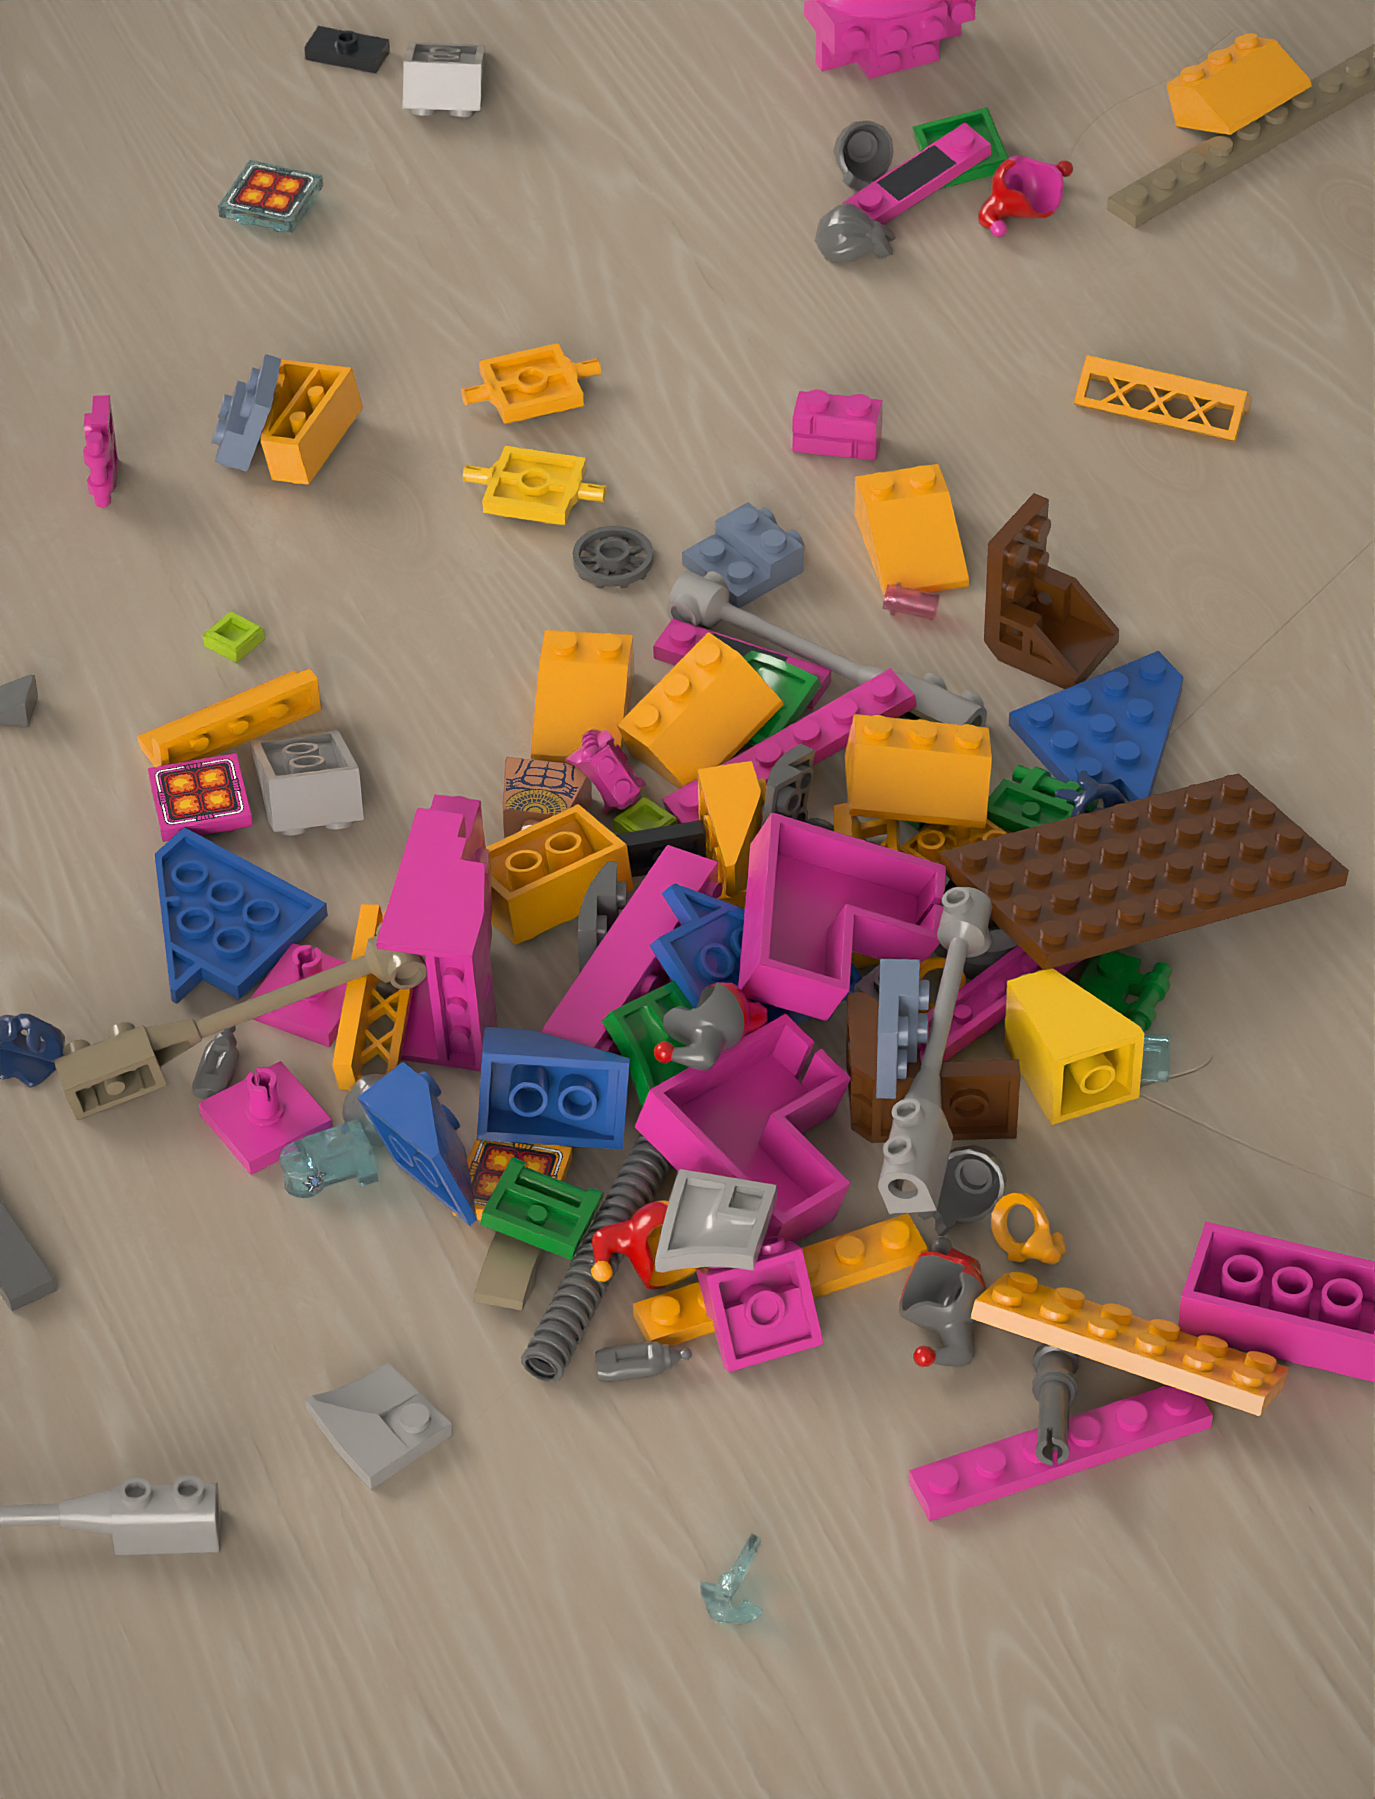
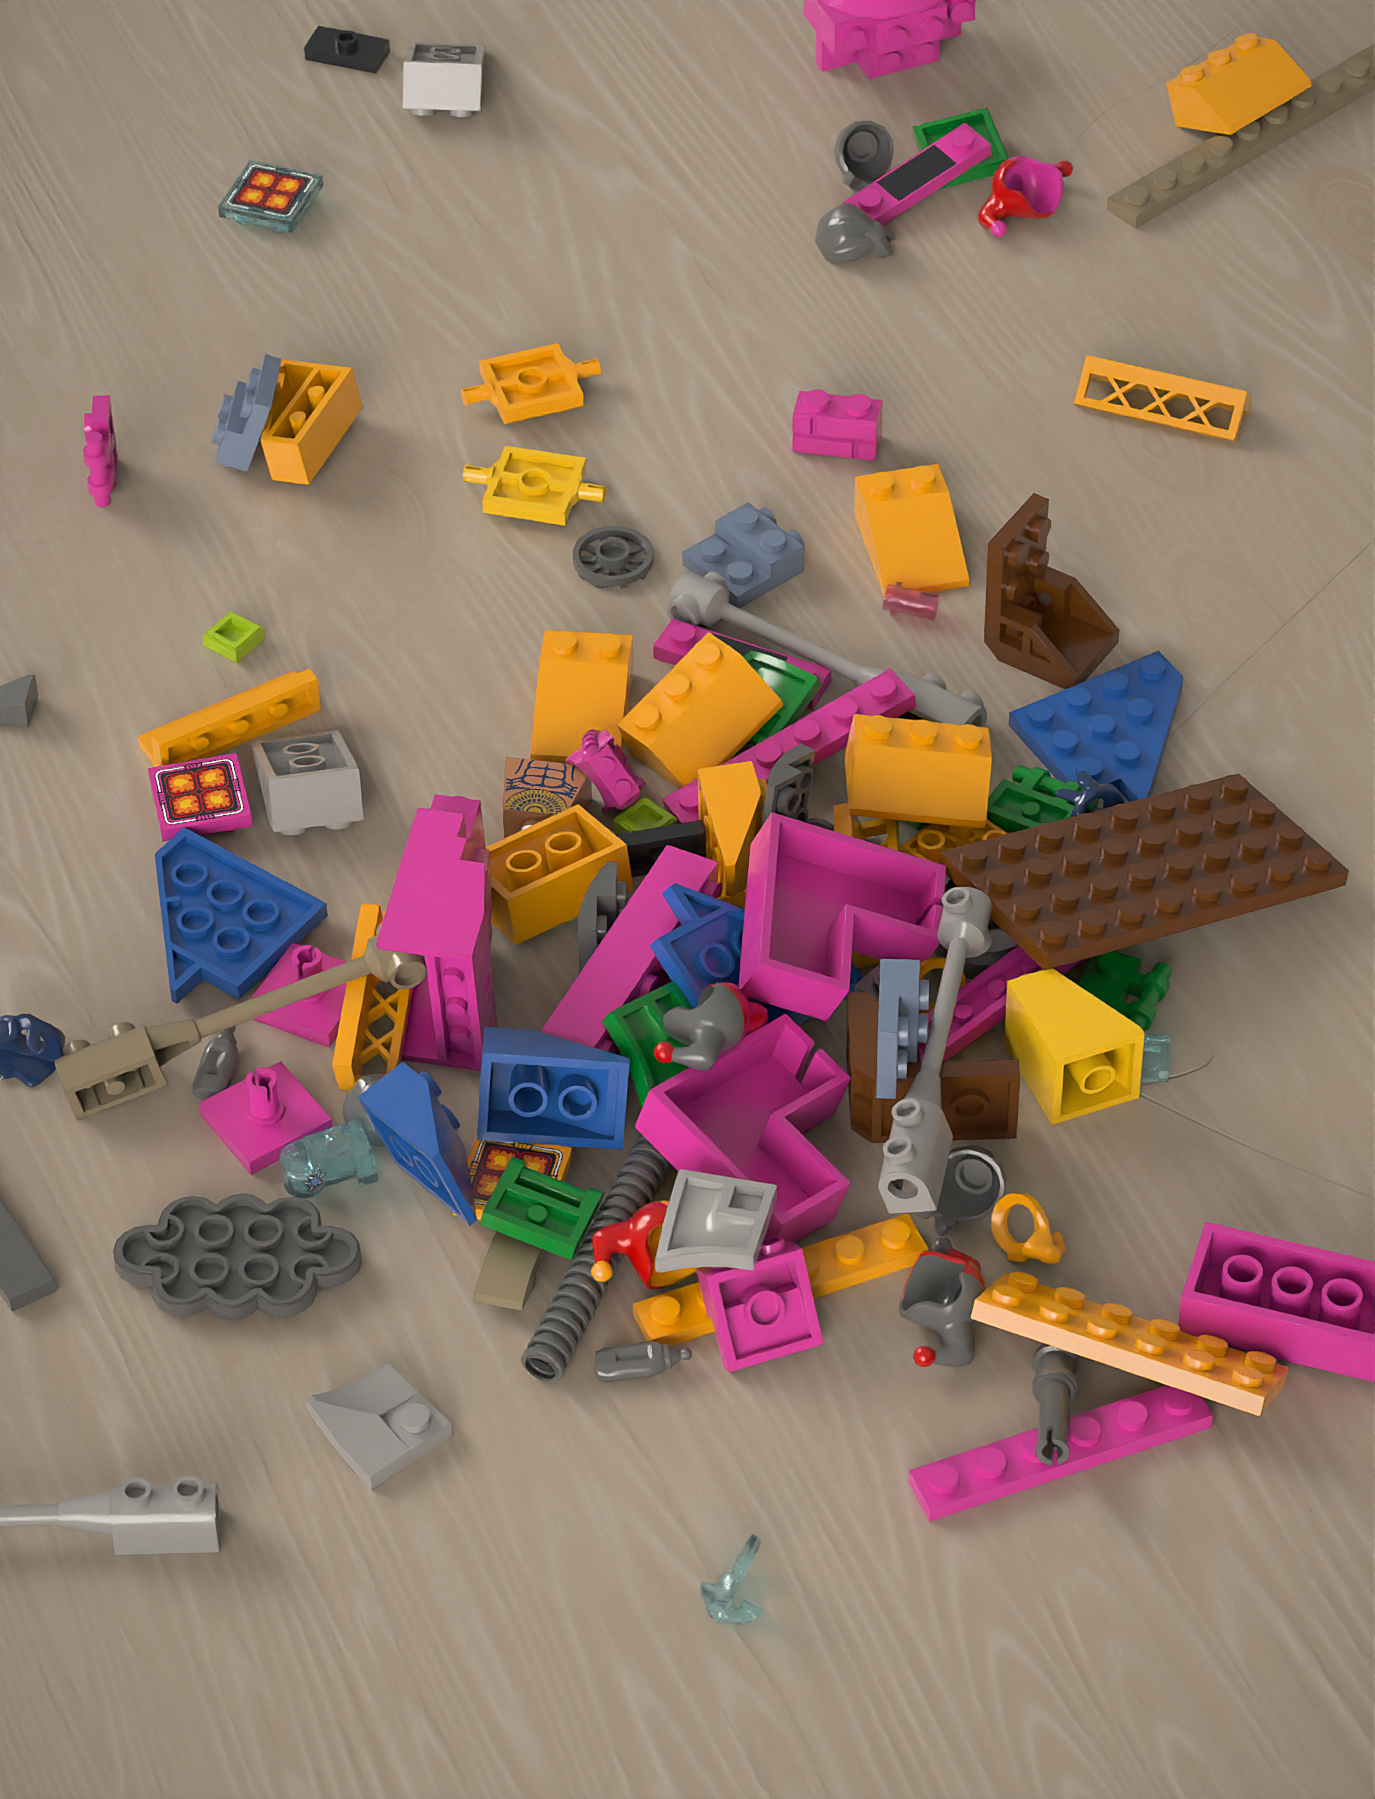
none -> dark grey plate [113,1193,362,1320]

